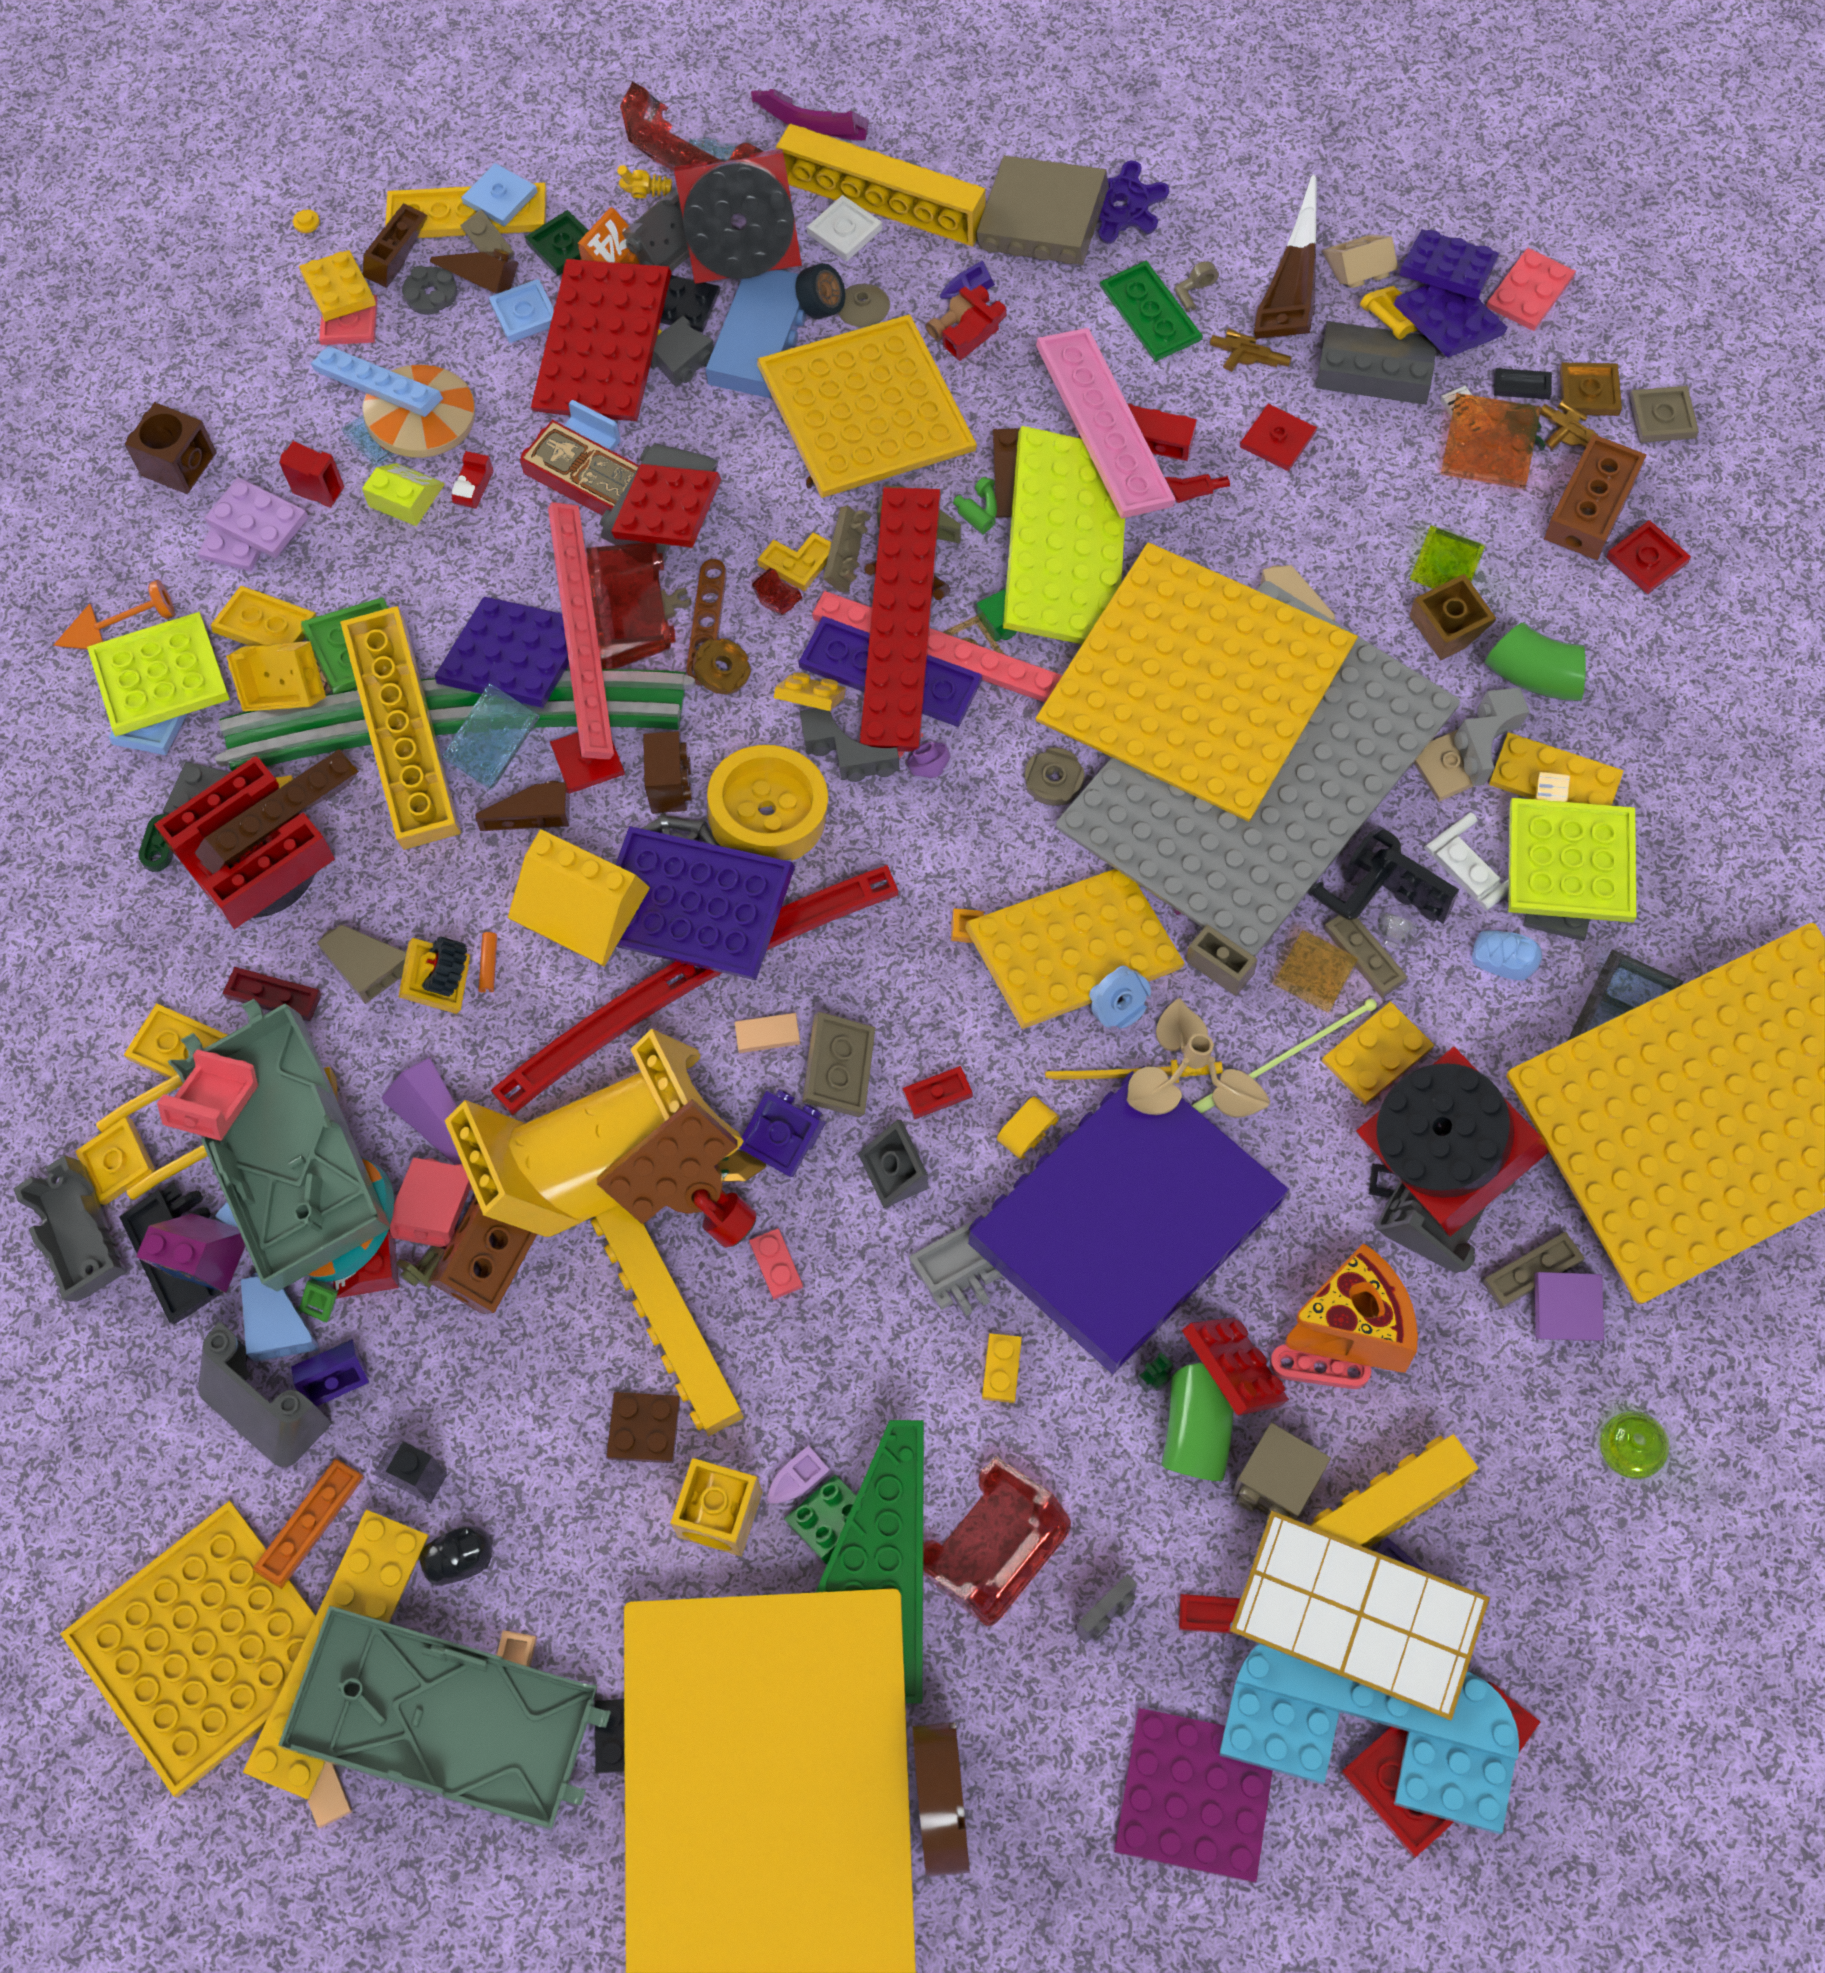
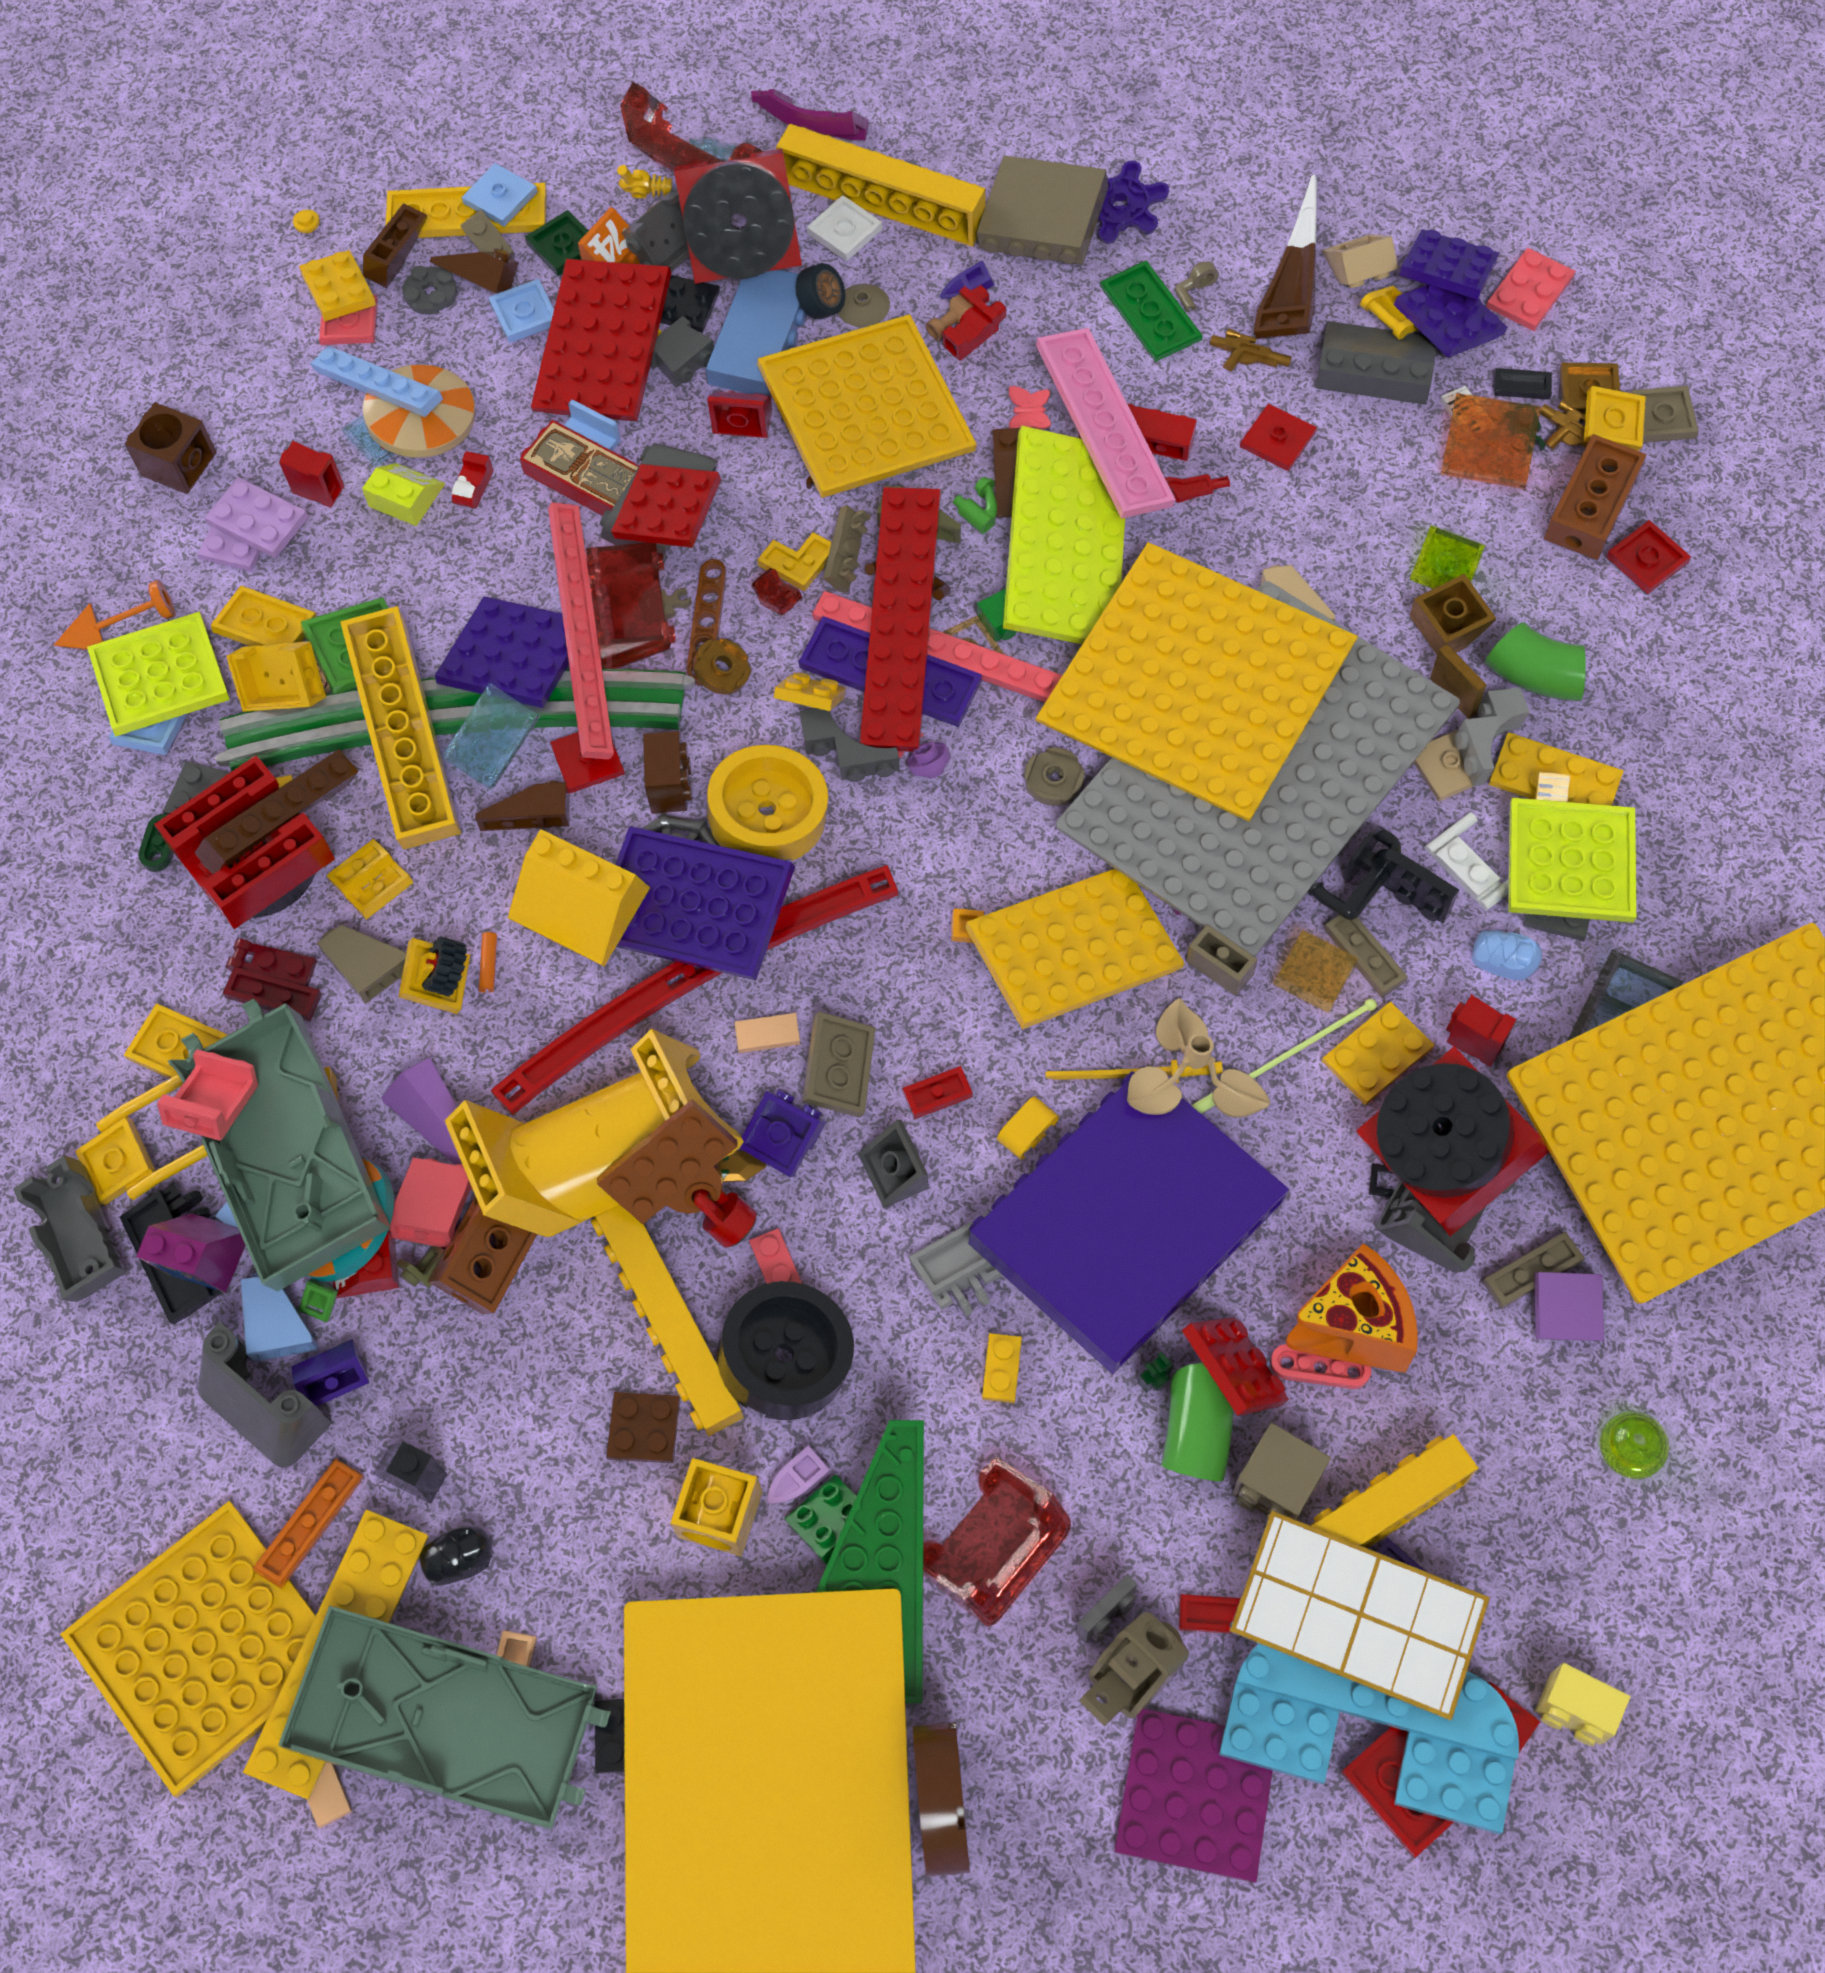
light blue plate [1089,966,1151,1029] -> none
clear brick [1377,912,1420,951] -> none
none -> dark red plate [225,938,317,986]
none -> yellow slope [326,839,414,920]
none -> red slope [707,391,772,438]
none -> black brick [717,1281,854,1420]
none -> coral piece [1008,386,1051,429]
none -> dark tan piece [1079,1612,1189,1727]
none -> pearl gold tile [1430,644,1486,719]
none -> red hips [1446,994,1517,1067]
none -> light yellow brick [1534,1662,1631,1746]
none -> yellow plate [1584,386,1646,451]

